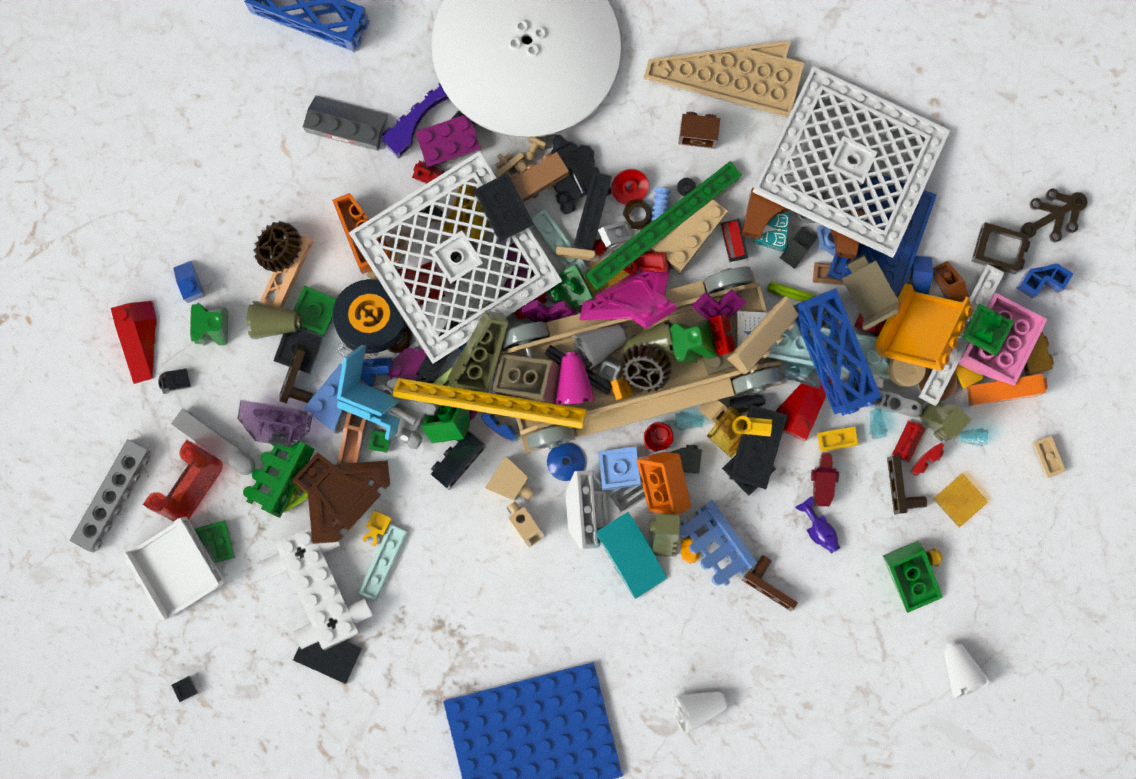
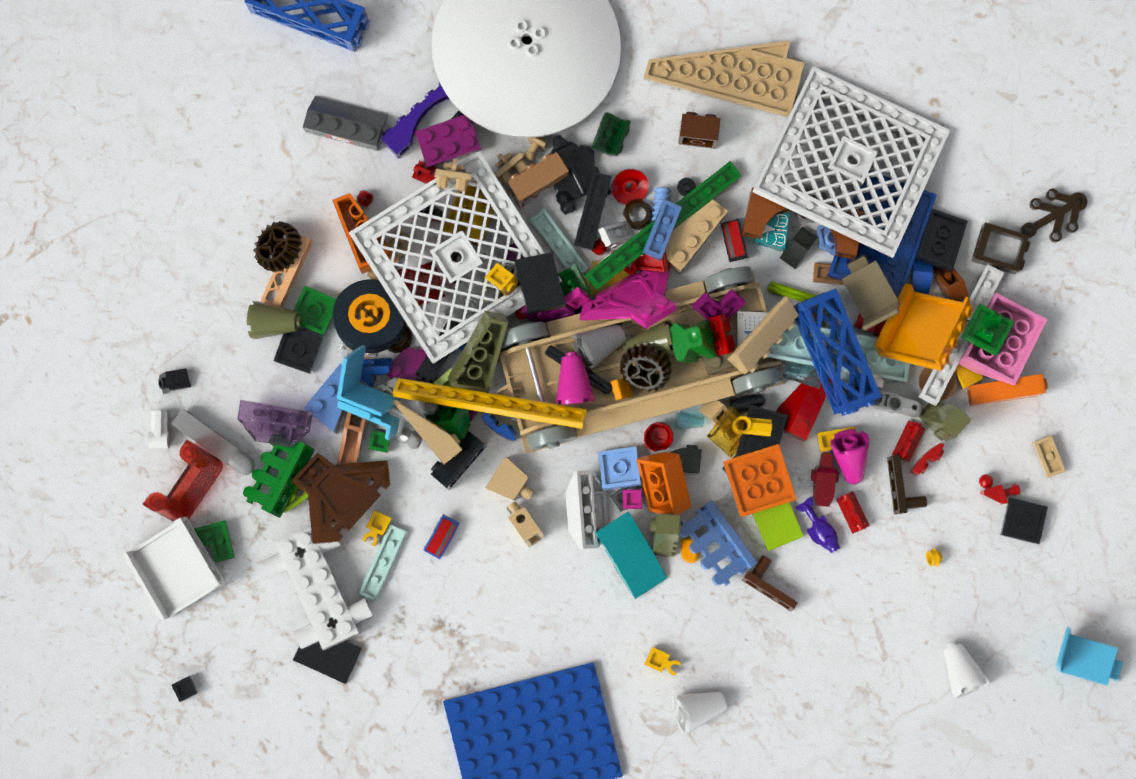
light grey brick [69,439,151,552] -> none
red wedge [111,301,157,384] -> none
blue slope [173,261,205,303] -> none
green piece [190,303,228,346] -> none
dark brown piece [279,344,313,404] -> none
black plate [473,173,534,243] -> none
dark tan slope [493,354,561,404] -> none
blue dish [547,443,585,481] -> none
tan tile [556,246,595,261] -> none
light grey slope [597,356,620,382] -> none
clear light blue cone [869,409,888,439] -> none
green slope [882,541,943,613] -> none
tan head [887,359,926,387] -> none
clear yellow tile [933,473,988,528] -> none
clear light blue cone [960,428,988,447] -> none
blue brick [1016,263,1073,298] -> none
pearl gold brick [1024,332,1054,376] -> none
none -> white piece [148,411,170,449]
none -> red hinge [357,190,373,207]
none -> tan wedge [393,400,462,464]
none -> slope [423,514,460,559]
none -> tan hips [434,158,471,192]
none -> yellow bracket [485,263,518,296]
none -> black tile [514,252,566,315]
none -> dark pink tile [564,287,591,310]
none -> dark green bracket [591,112,631,157]
none -> dark pink tile [623,489,643,509]
none -> medium blue plate [642,199,682,260]
none -> yellow plate [644,647,681,675]
none -> orange plate [723,444,797,517]
none -> lime tile [752,502,804,551]
none -> dark pink cone [830,429,870,484]
none -> red hinge [836,491,870,534]
none -> black tile [915,208,968,272]
none -> red piece [979,474,1021,505]
none -> black plate [1000,498,1048,544]
none -> medium azure piece [1056,627,1123,686]

